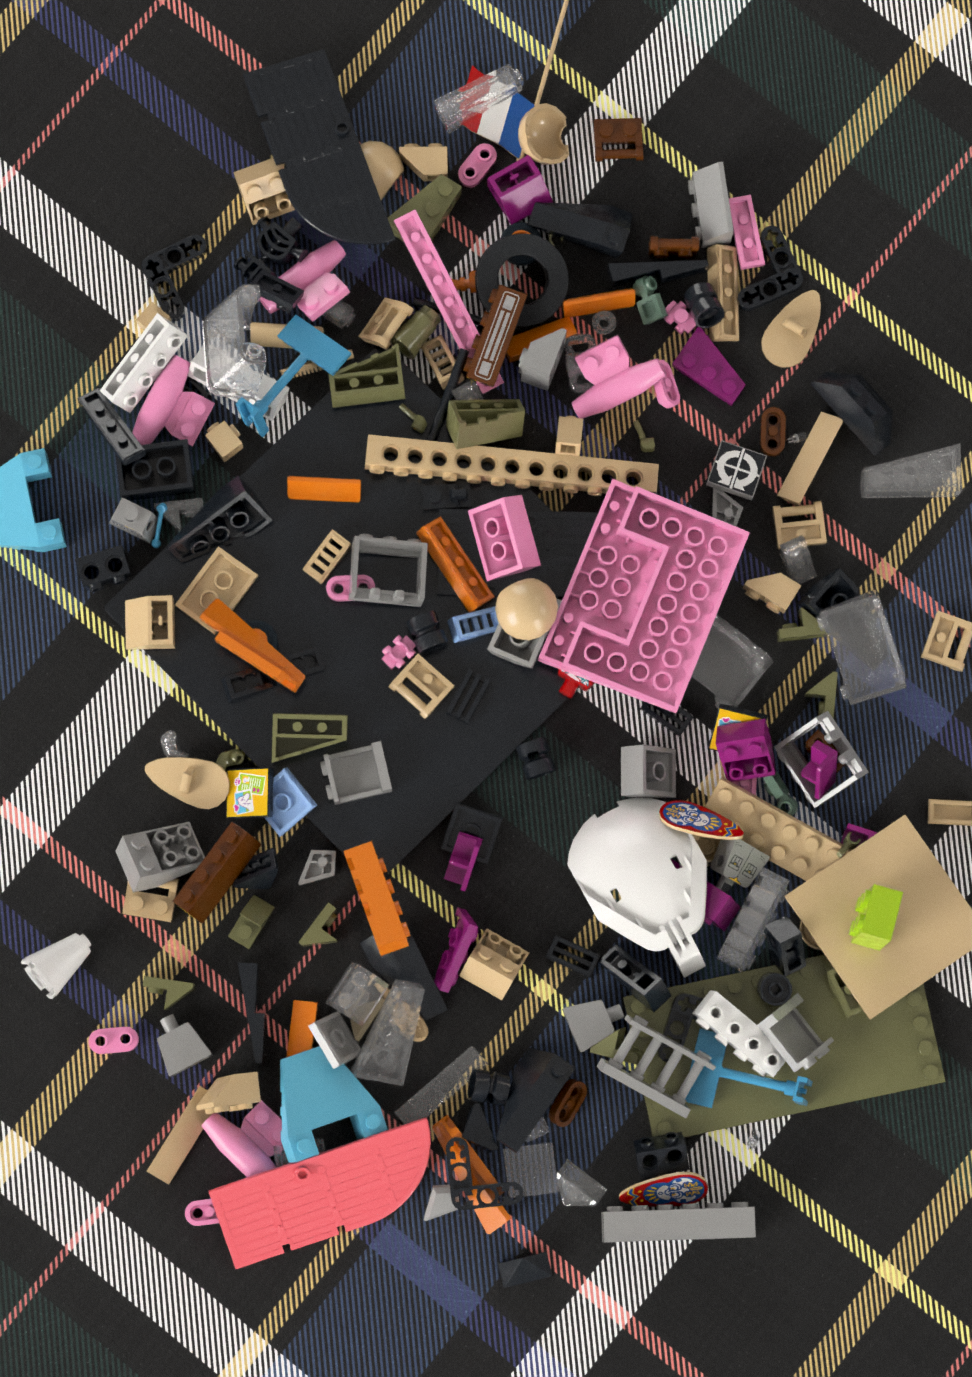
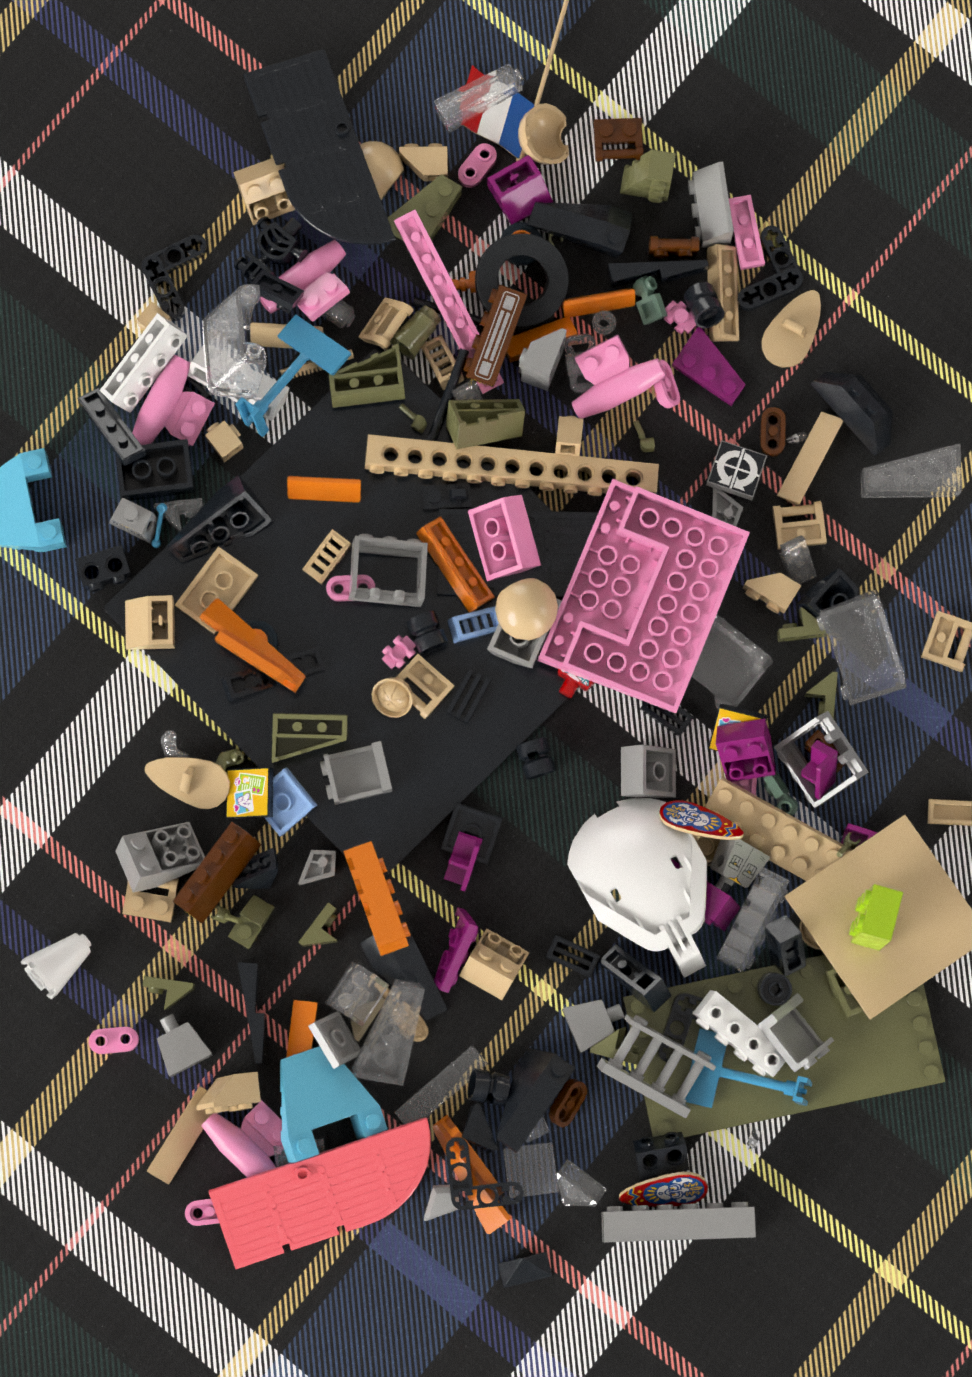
none -> olive hand [211,905,242,924]
none -> tan hat [371,677,413,718]
none -> olive wedge [620,149,676,203]

